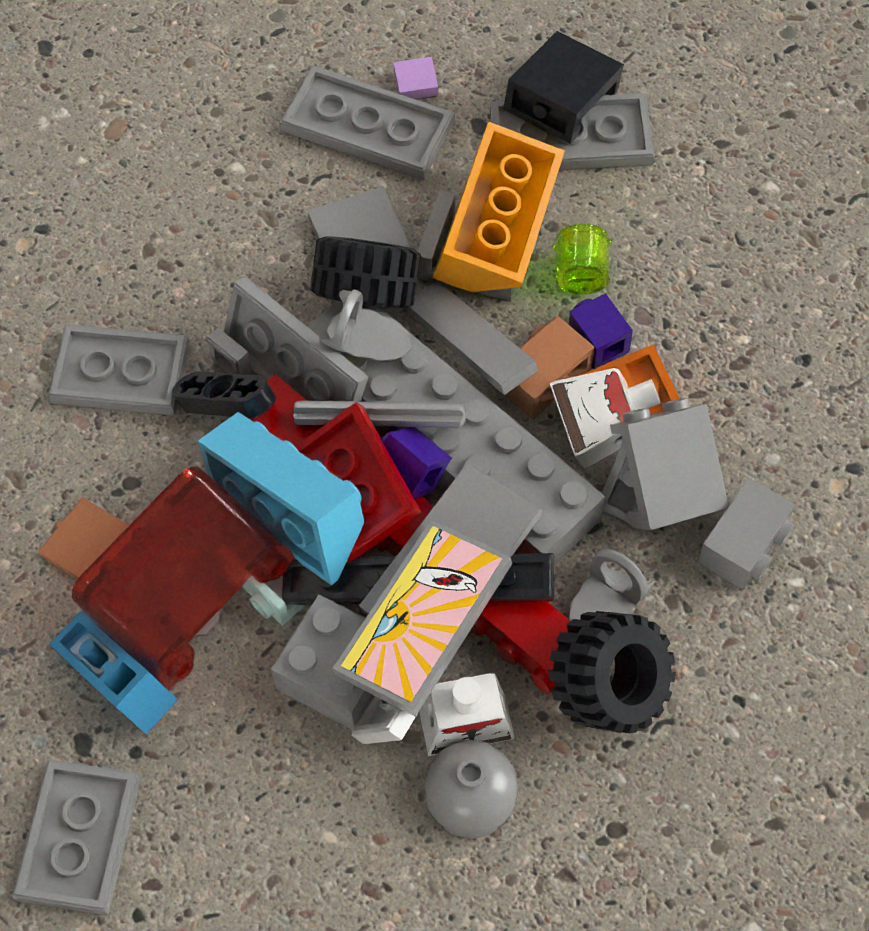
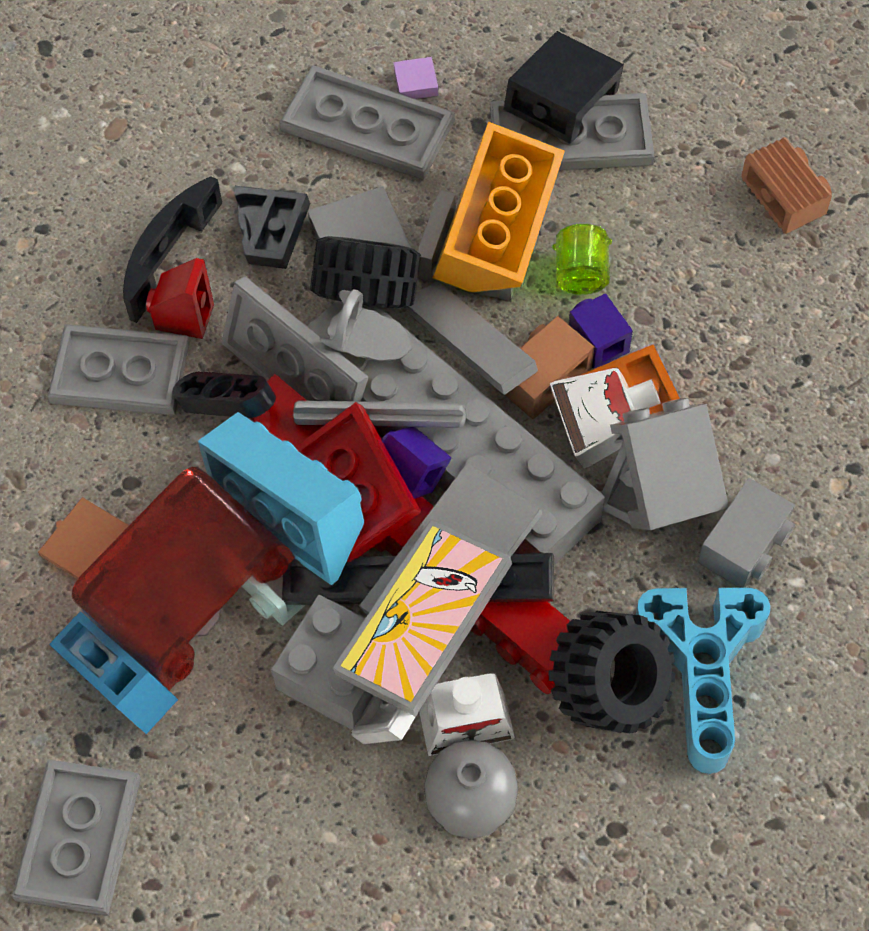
light grey tile [208,328,252,375] -> none
light grey piece [569,549,655,621] -> none
none -> black slope [123,176,222,323]
none -> red slope [146,258,214,339]
none -> black wing [233,185,311,269]
none -> medium azure beam [635,588,771,774]
none -> nougat brick [741,137,832,234]

